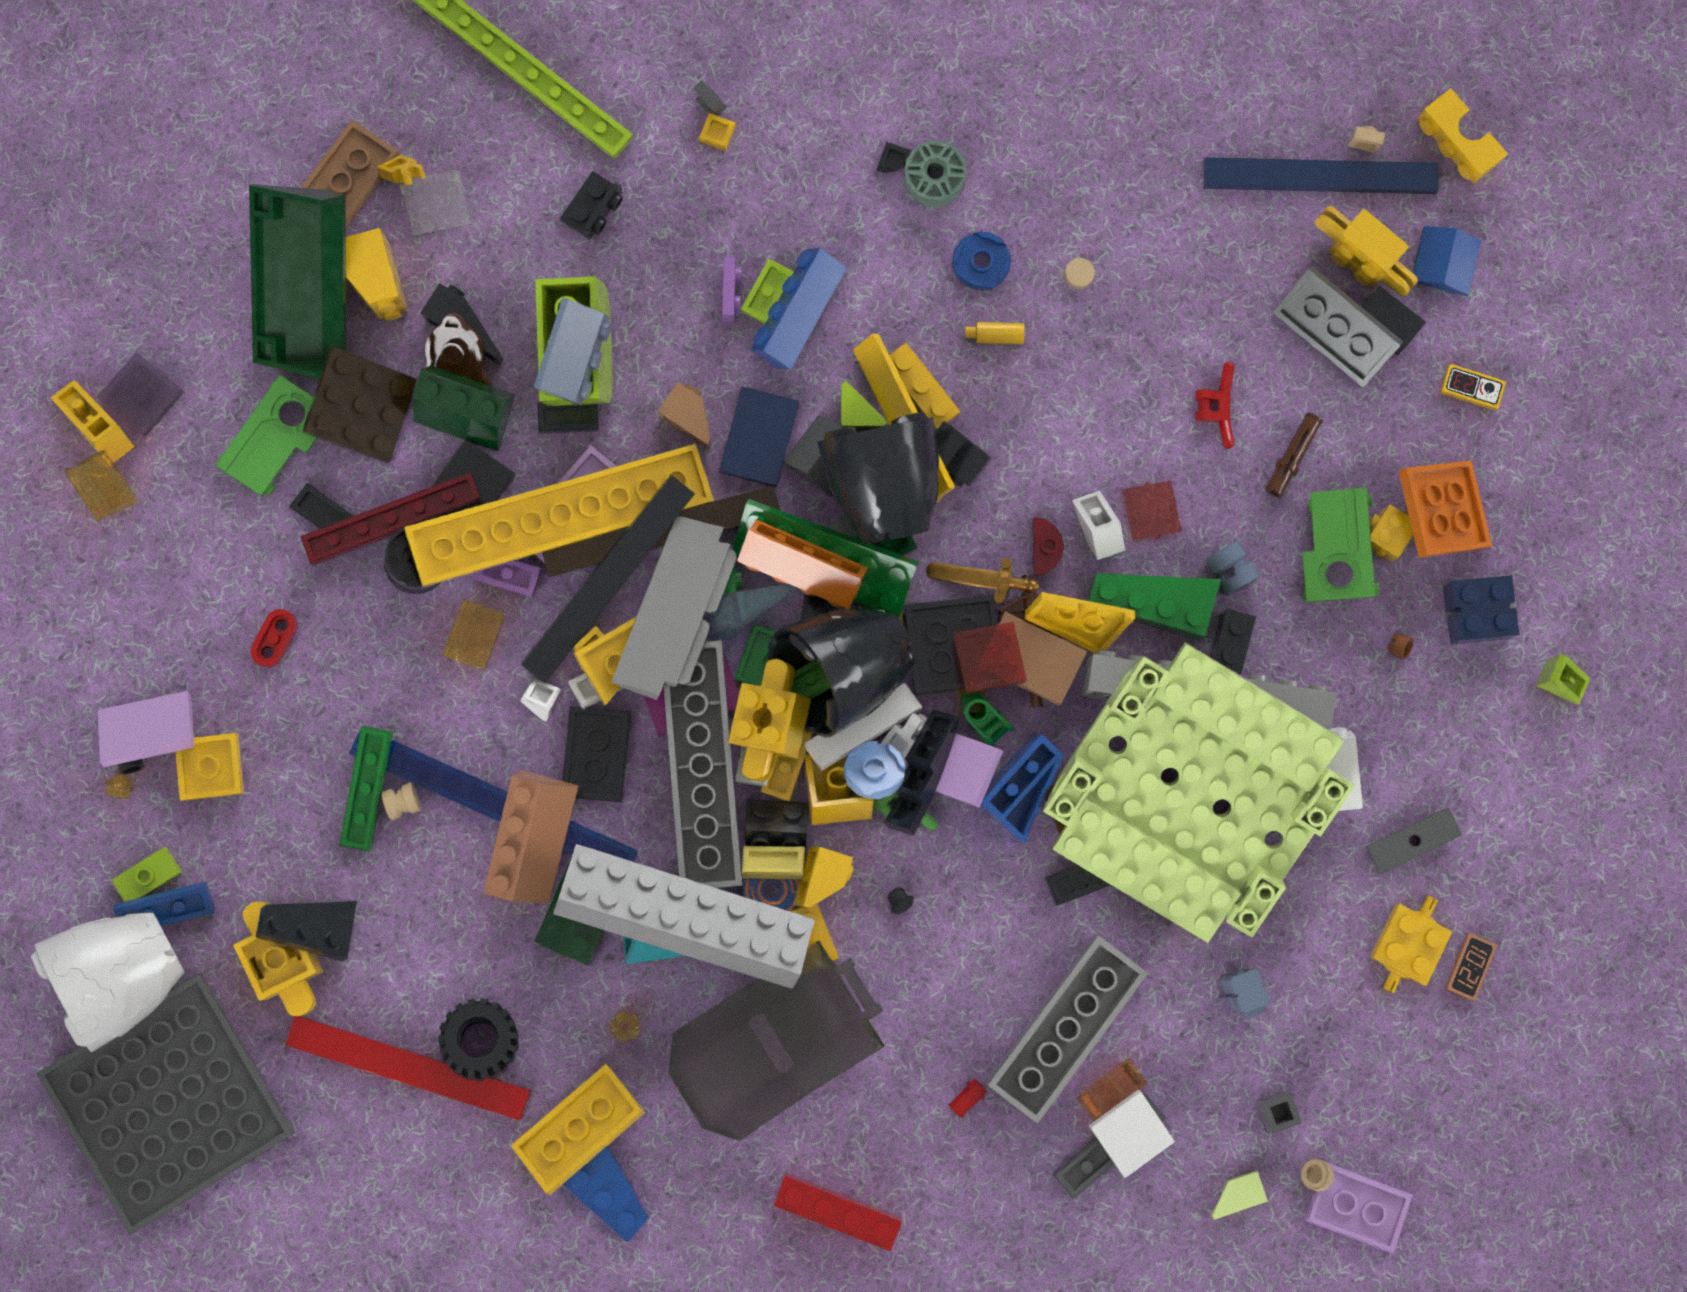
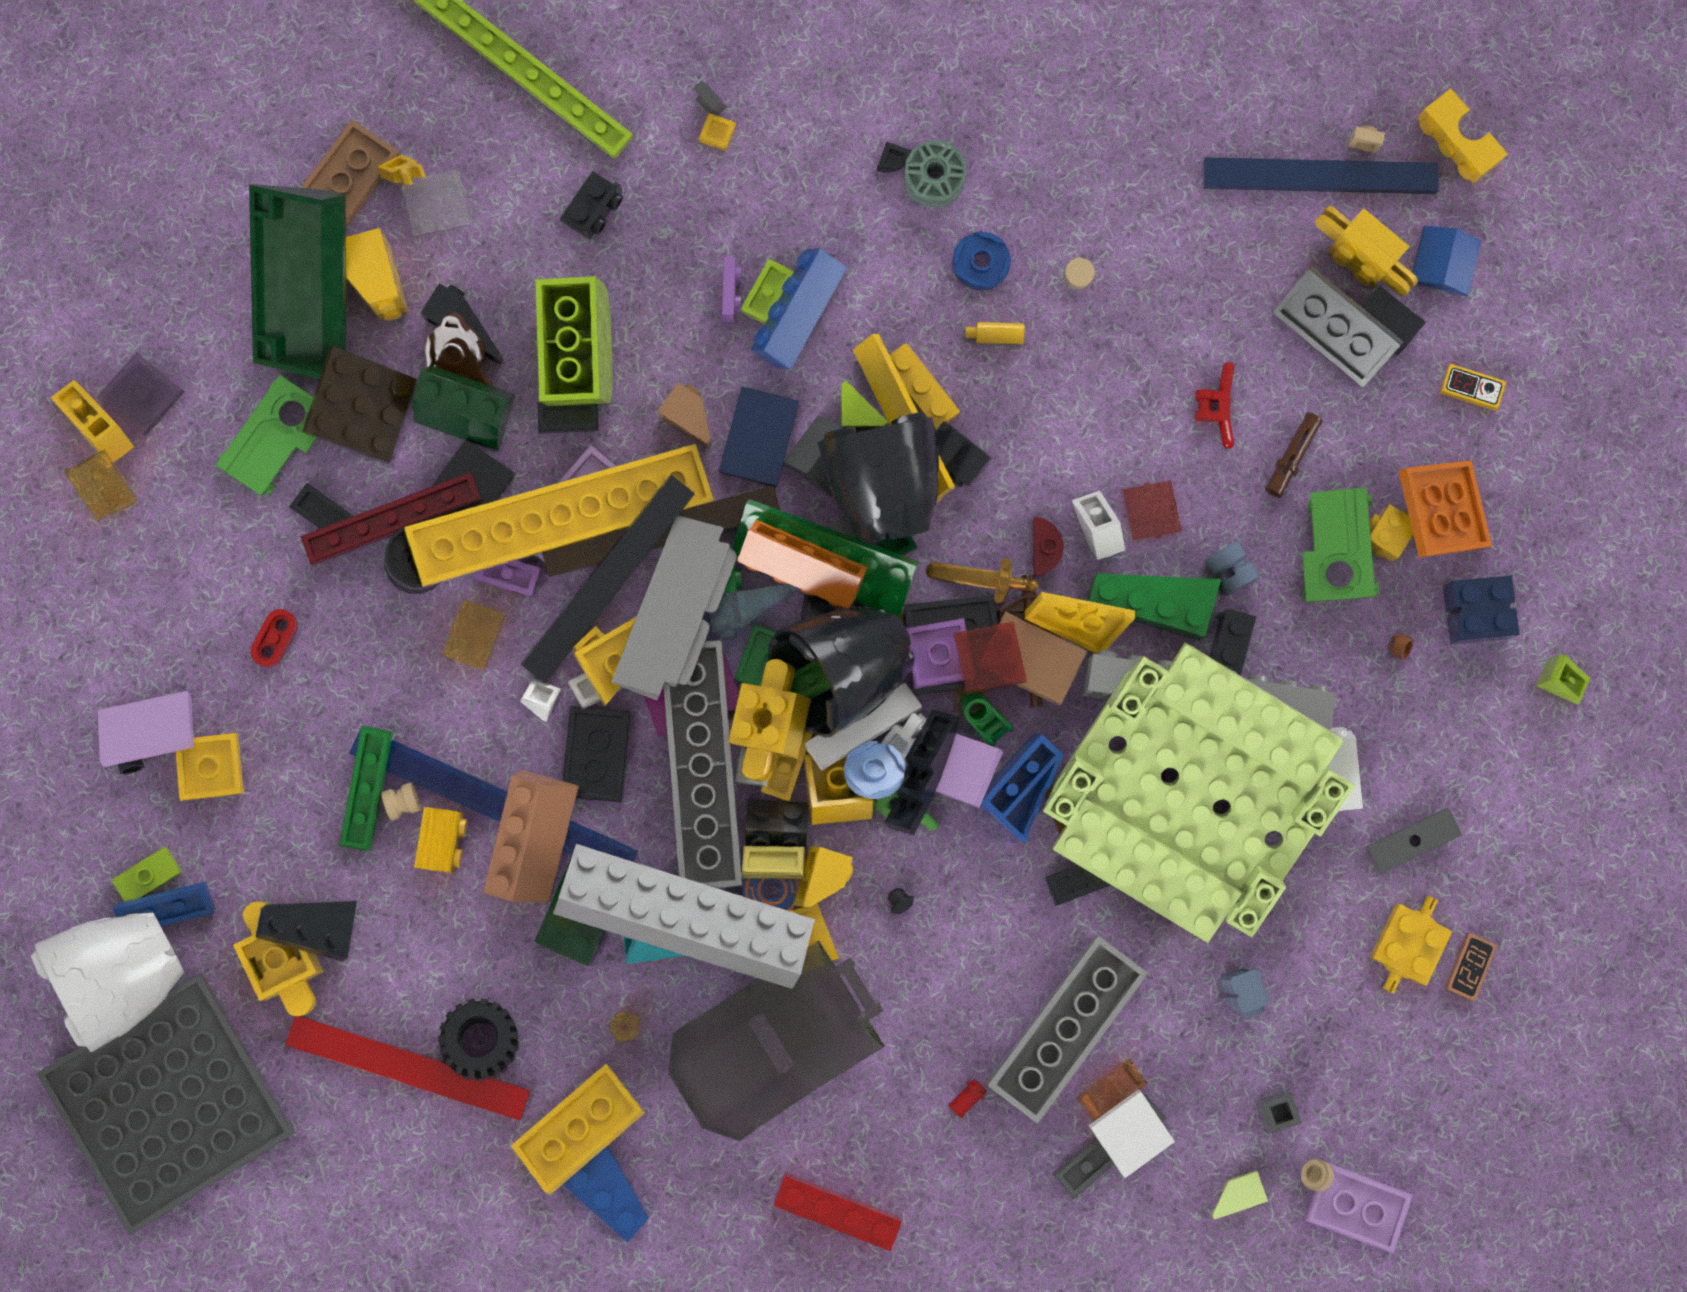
clear yellow plate [104,774,135,799] -> none
sand blue slope [534,298,612,405] -> none
none -> yellow brick [414,807,468,874]
none -> medium lavender tile [906,618,975,689]

